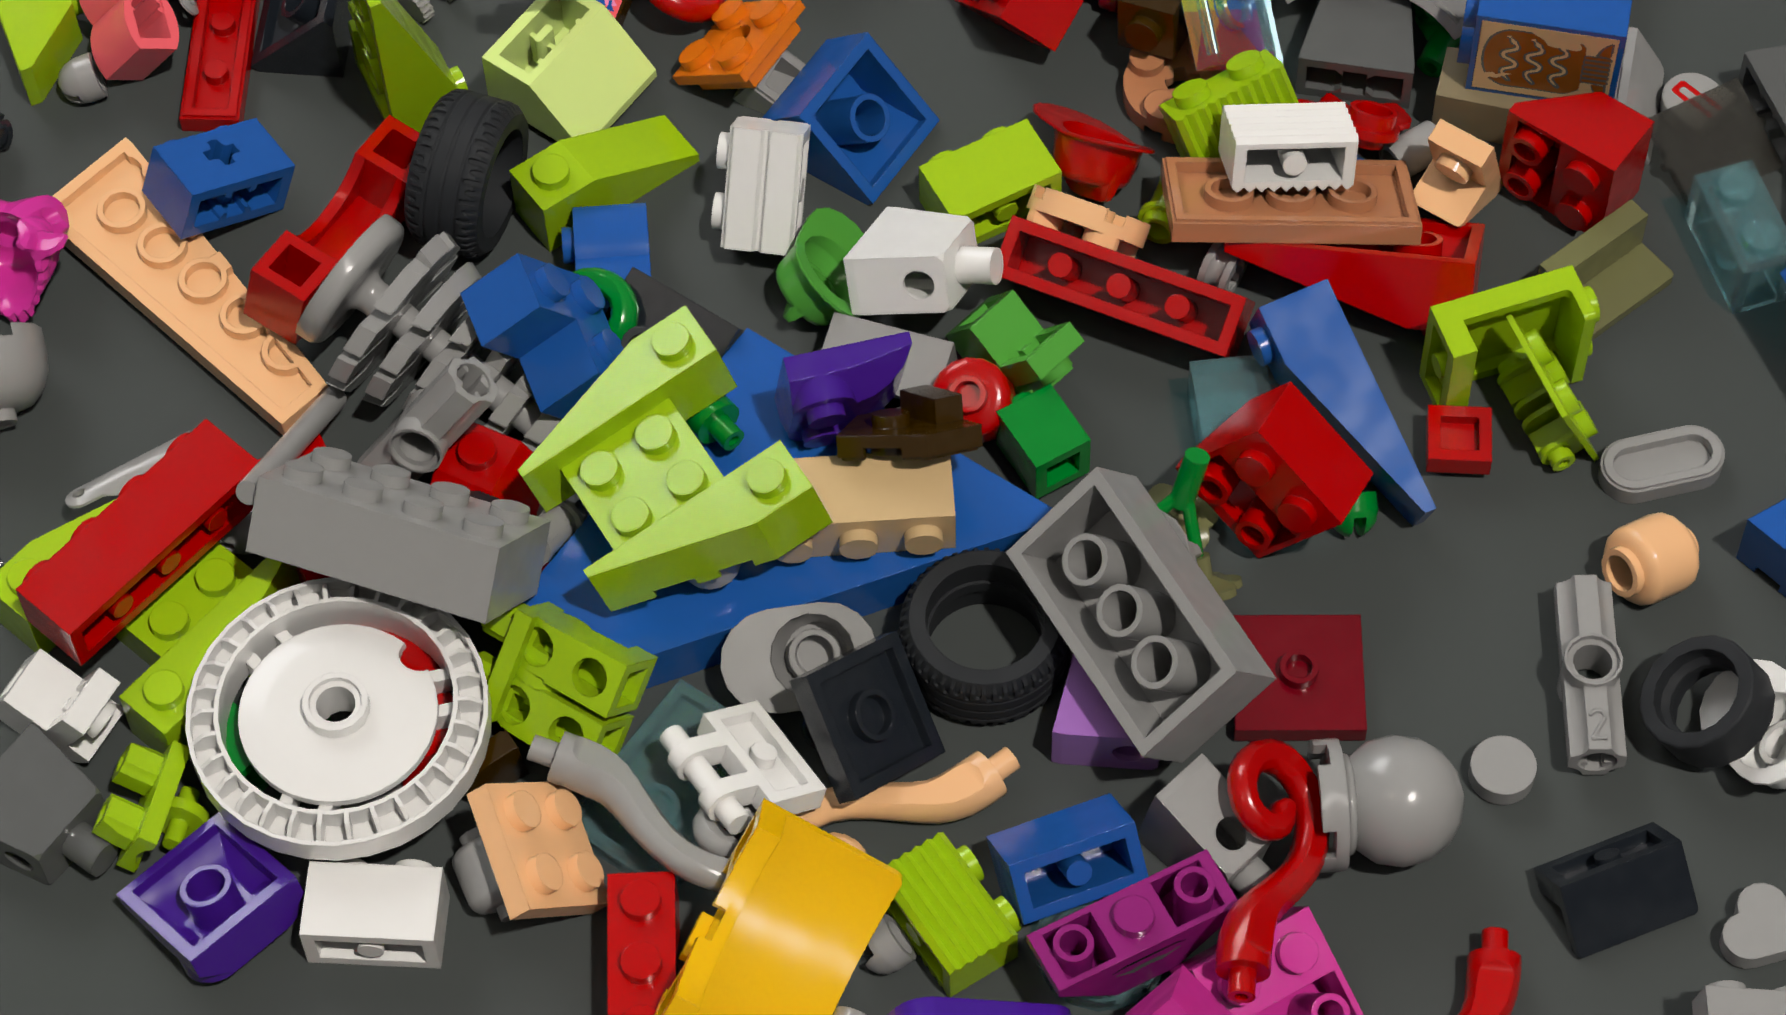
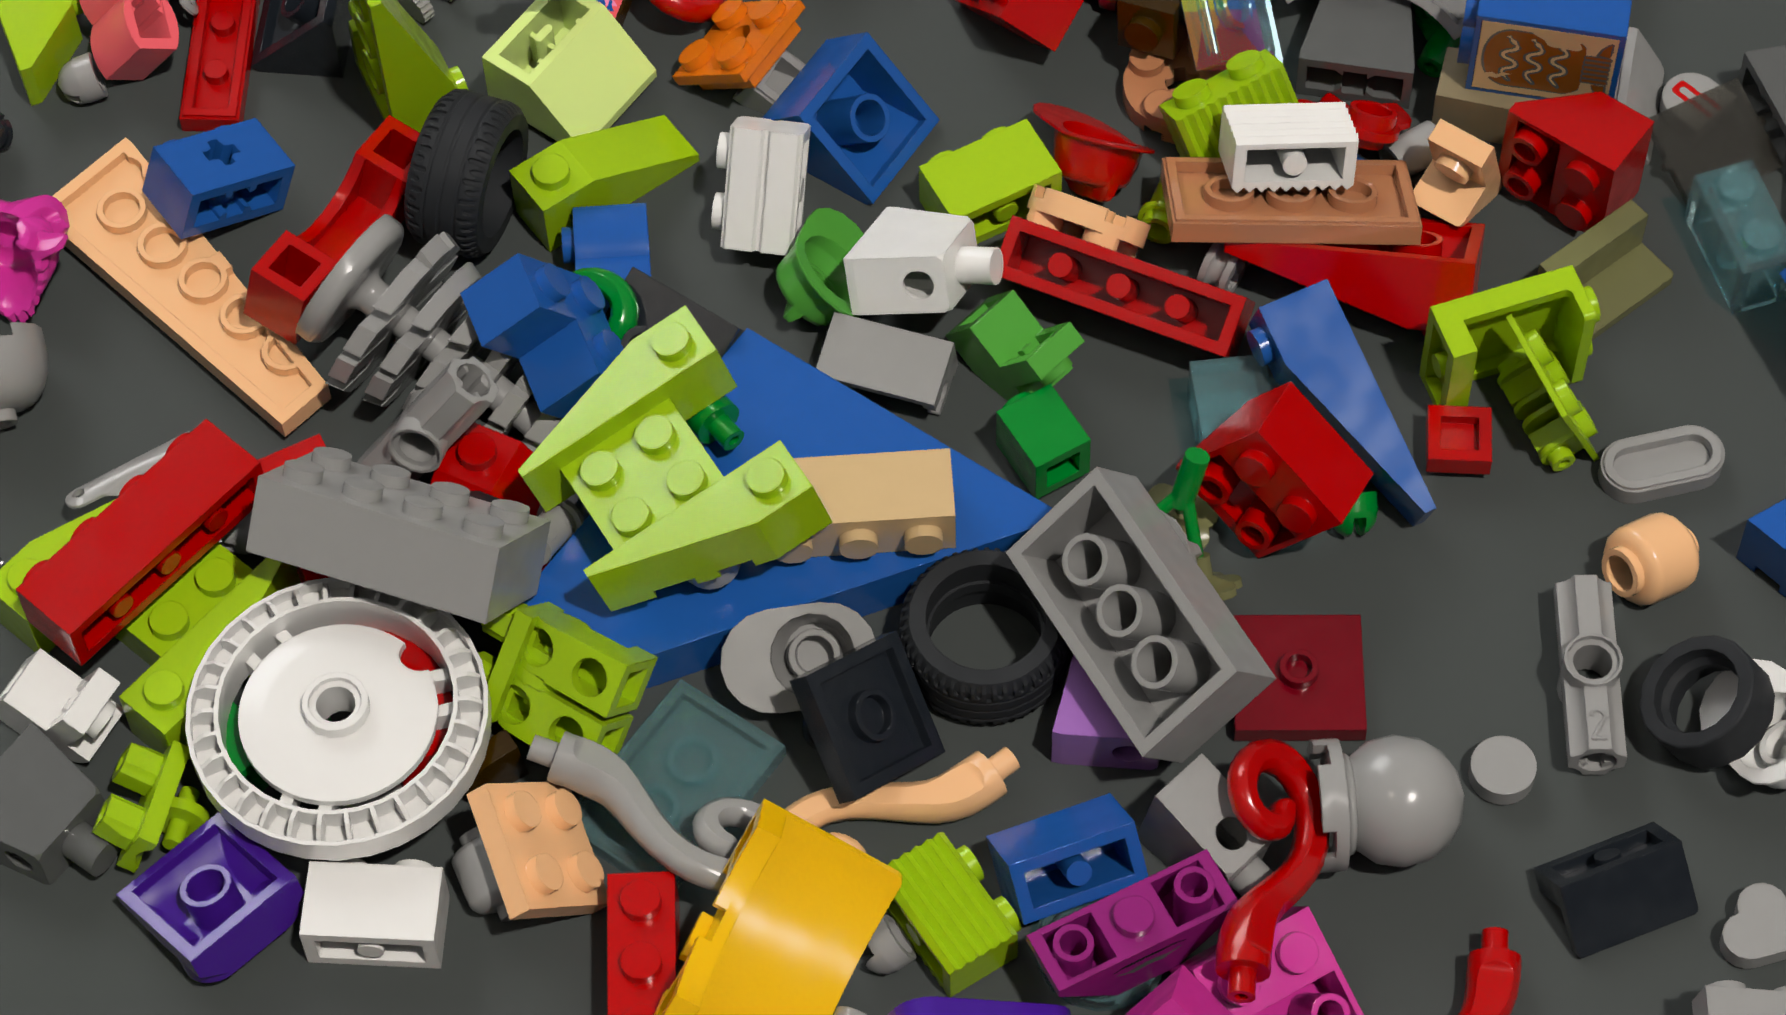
light grey bar [236,386,347,505] -> none
white plate [659,700,827,835] -> none
dark purple slope [774,331,912,448] -> none
dark brown plate [836,385,983,461] -> none
red head [932,357,1016,443] -> none

